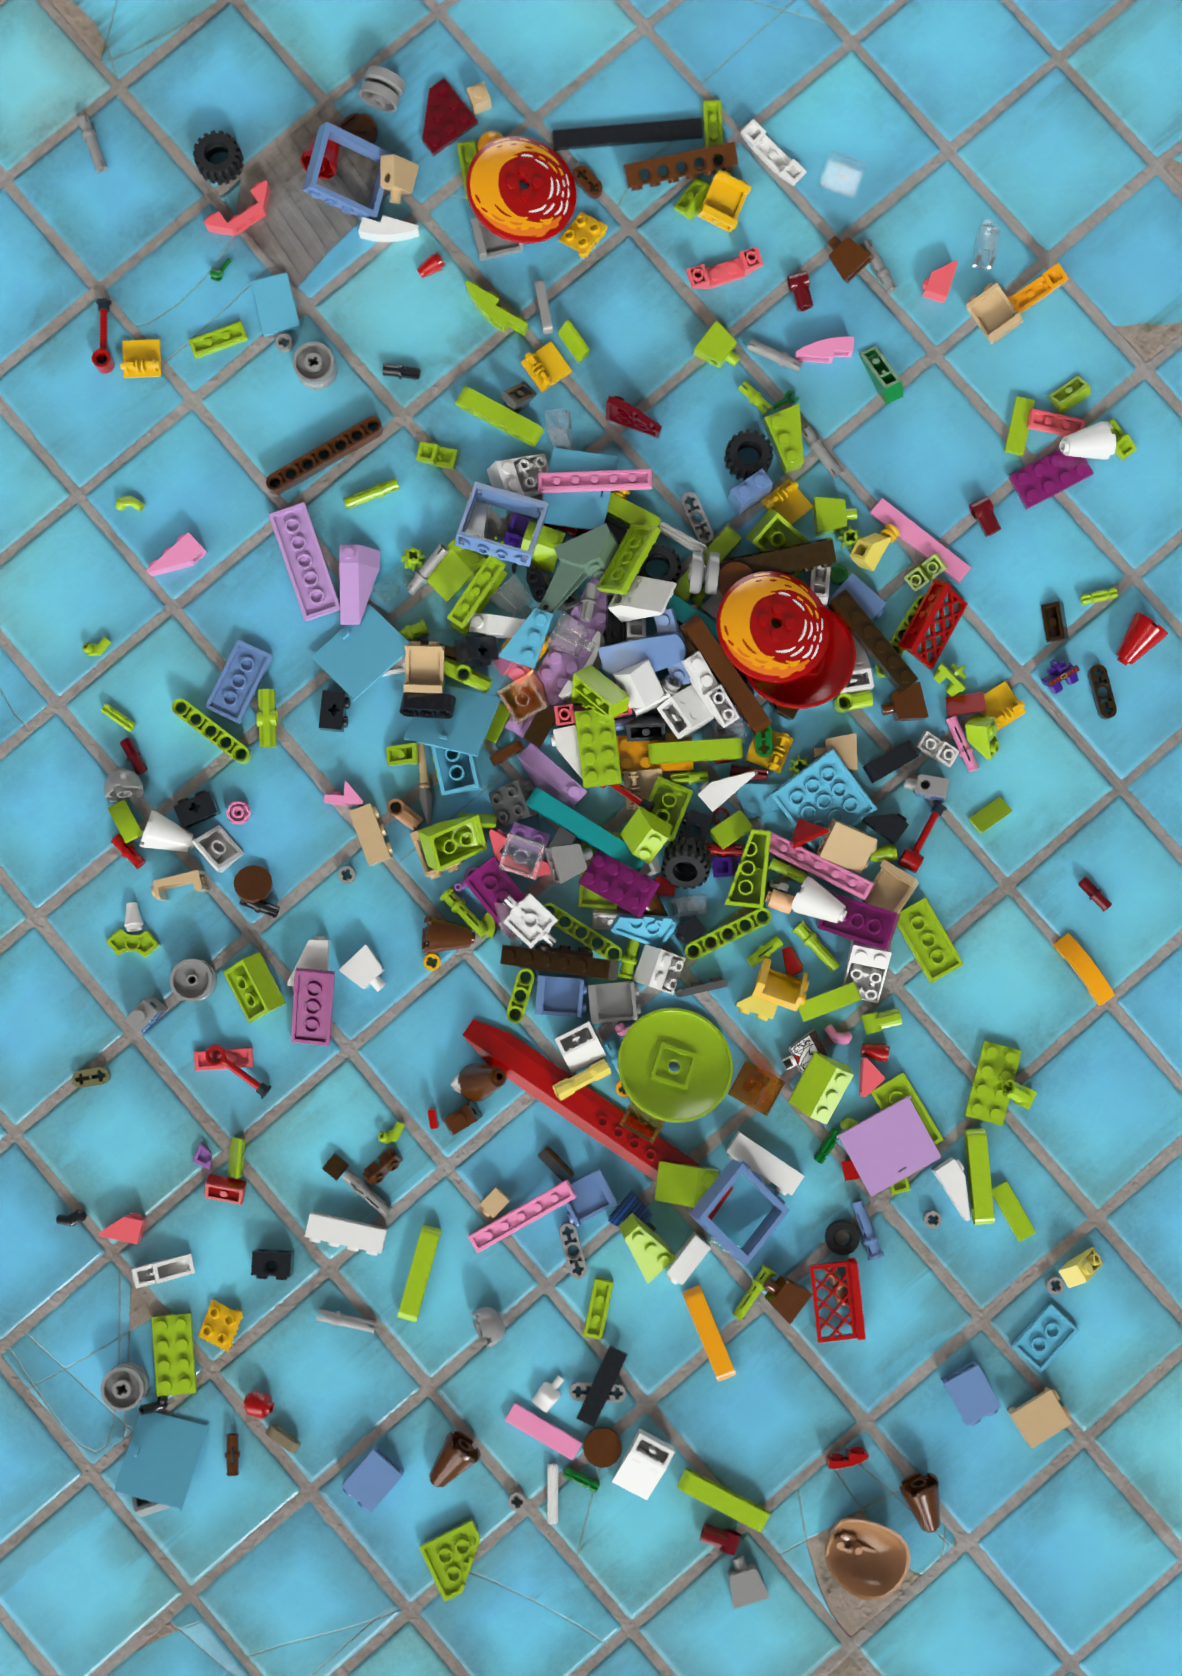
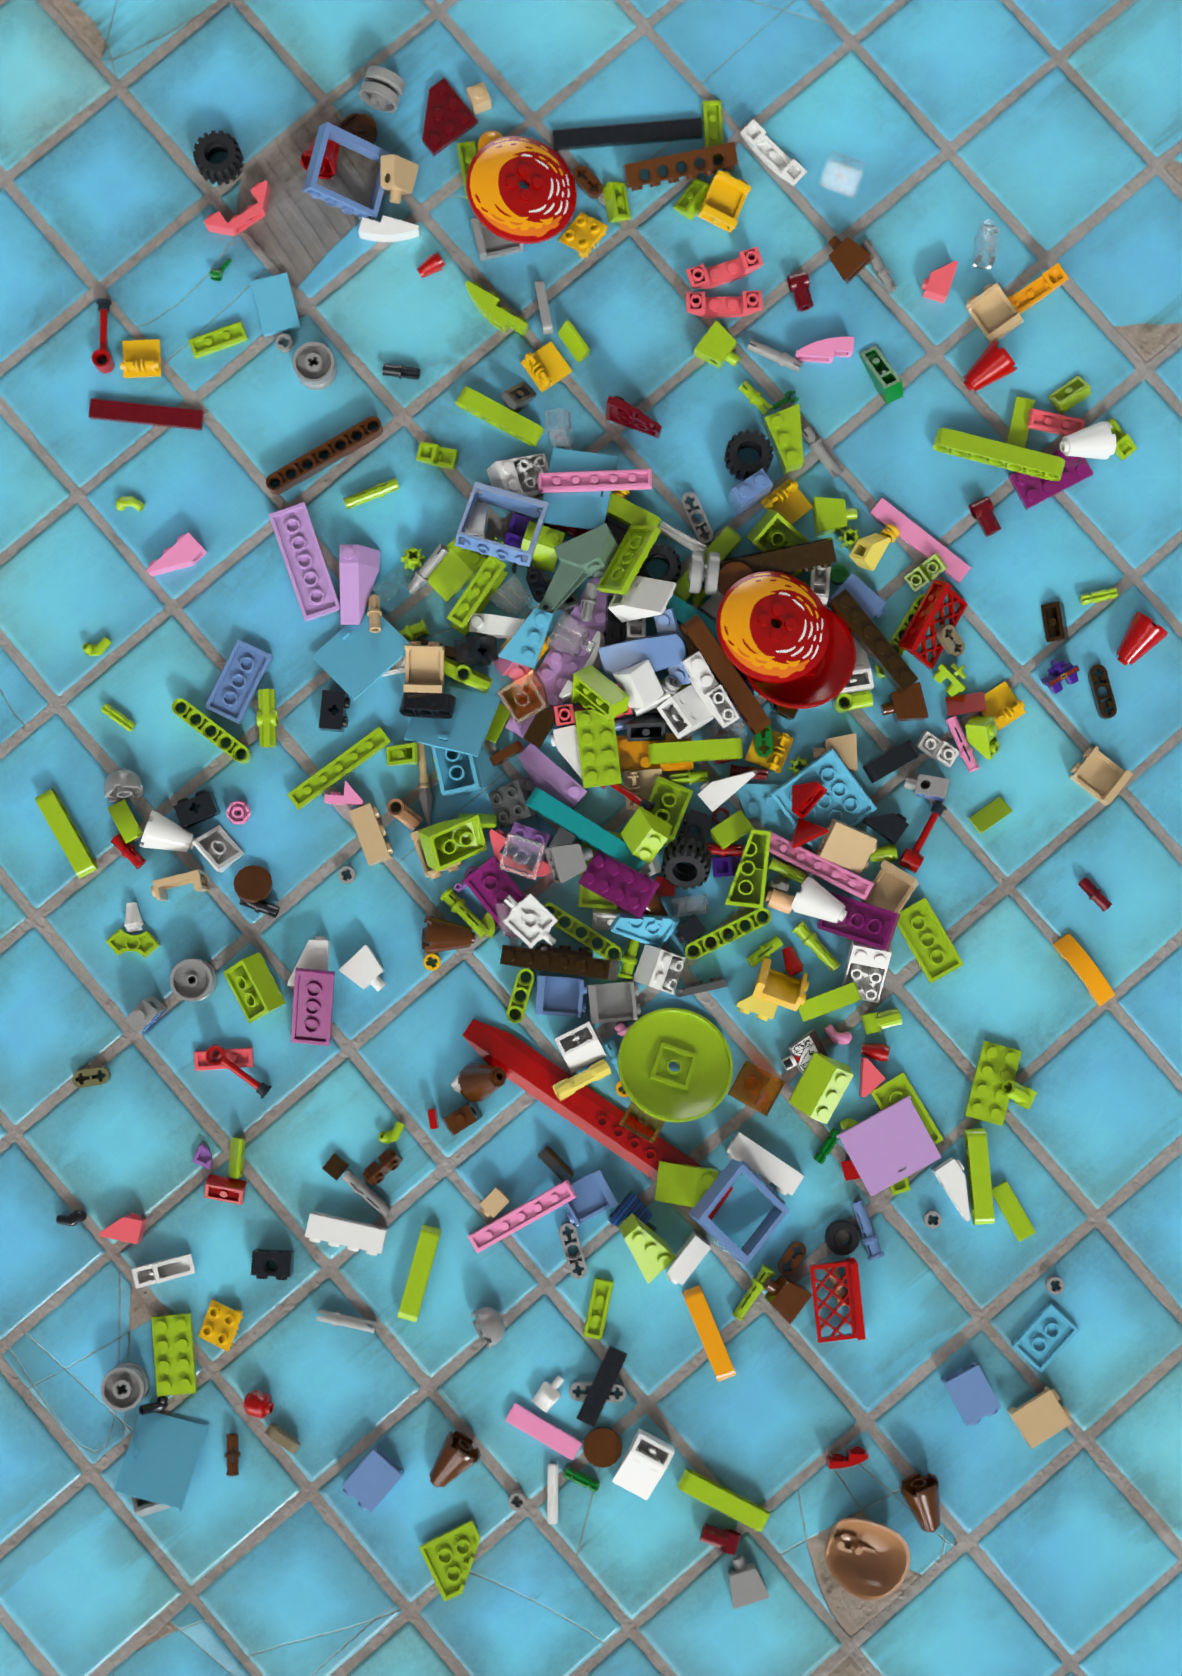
light grey pin [77,115,108,173] -> none
dark red axle [120,738,148,775] -> none
light yellow slope [1059,1247,1103,1288] -> none
none -> lime beam [35,788,98,878]
none -> dark red tile [88,398,204,431]
none -> lime plate [287,726,391,810]
none -> tan axle [367,594,382,633]
none -> lime slope [603,181,631,223]
none -> coral slope [686,291,762,318]
none -> reddish brown beam [777,1241,806,1276]
none -> red slope [792,781,827,820]
none -> lime beam [933,428,1065,481]
none -> dark tan beam [936,624,965,656]
none -> red cone [963,340,1018,392]
none -> tan panel [1069,746,1133,806]

